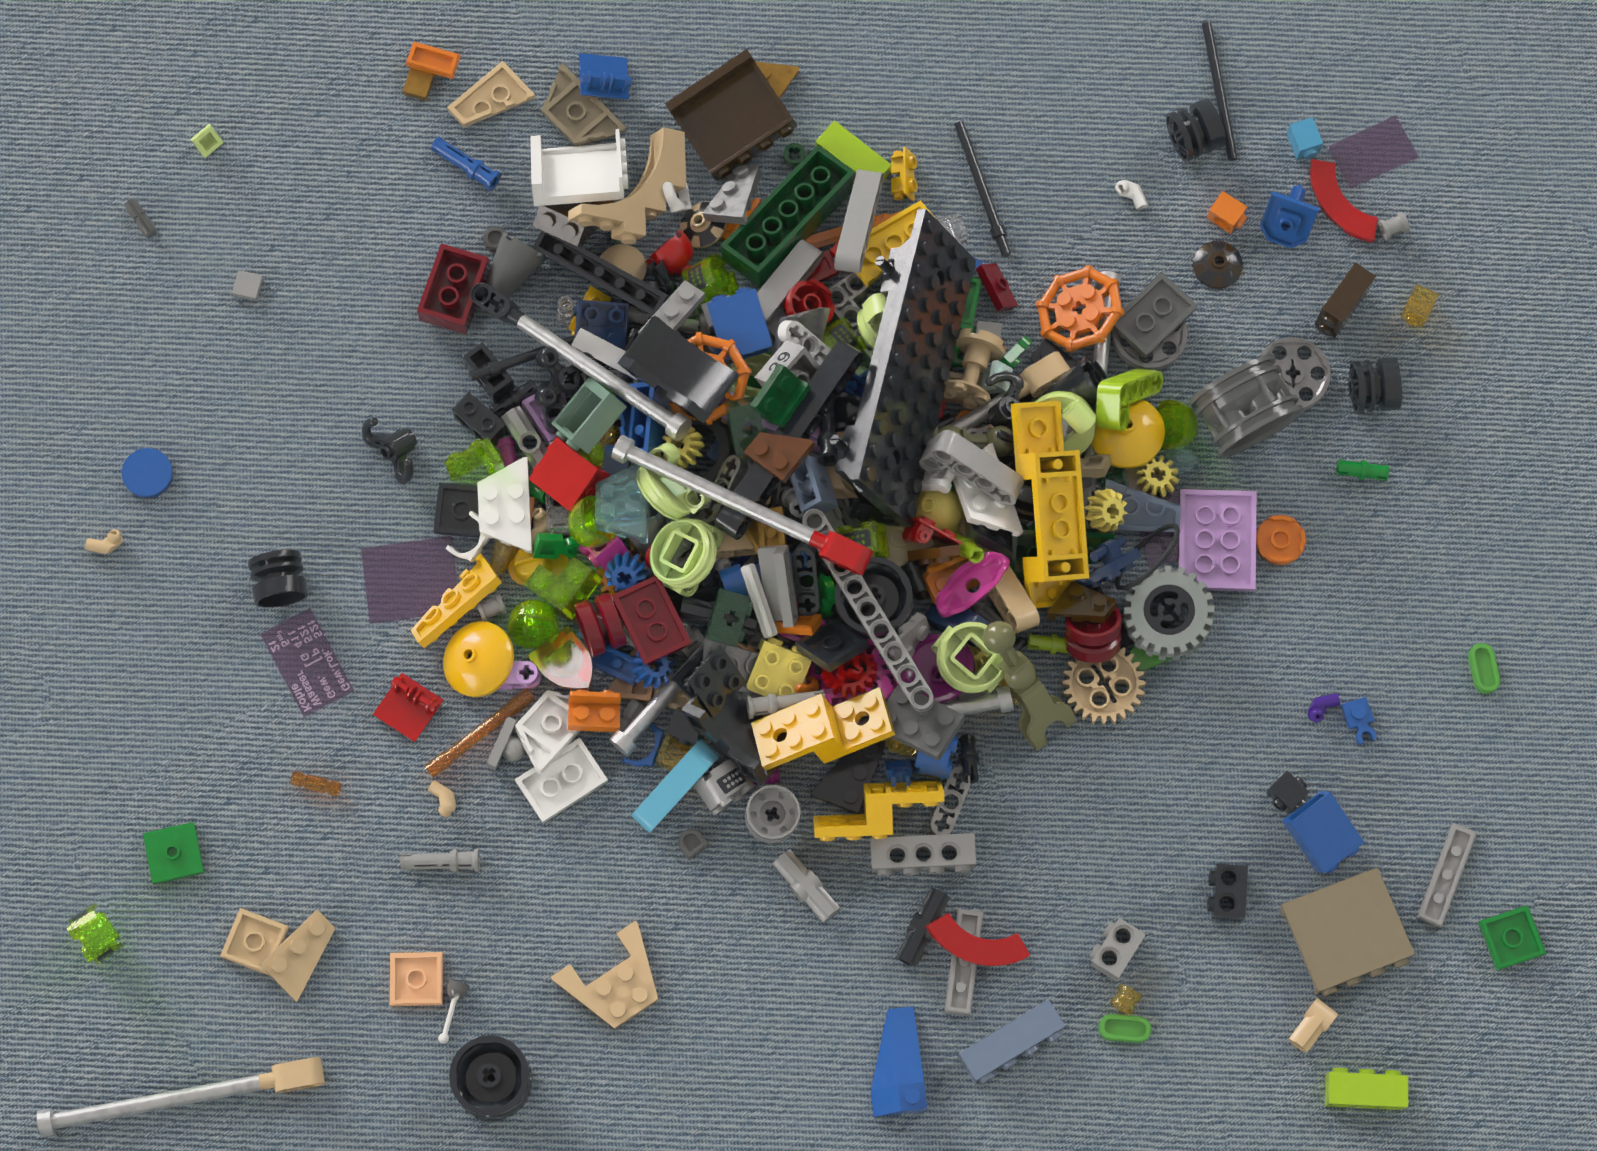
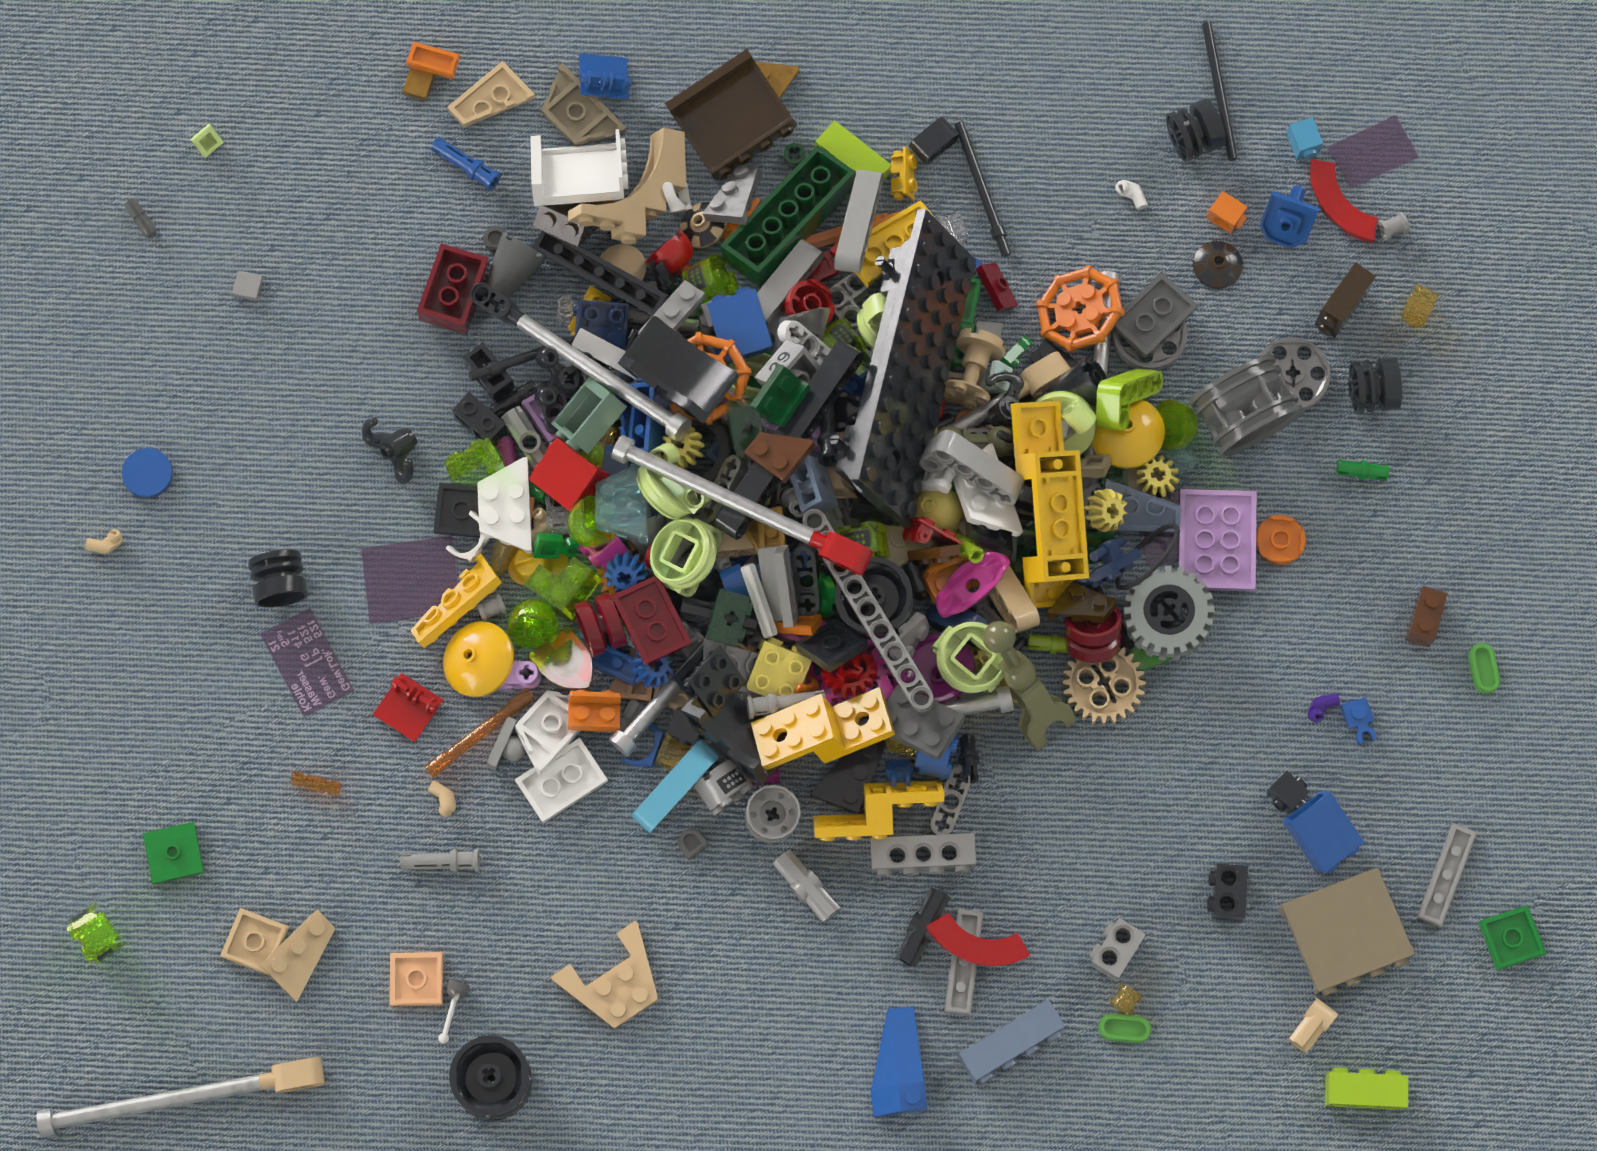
none -> black beam [909,117,960,165]
none -> reddish brown brick [1405,586,1448,648]

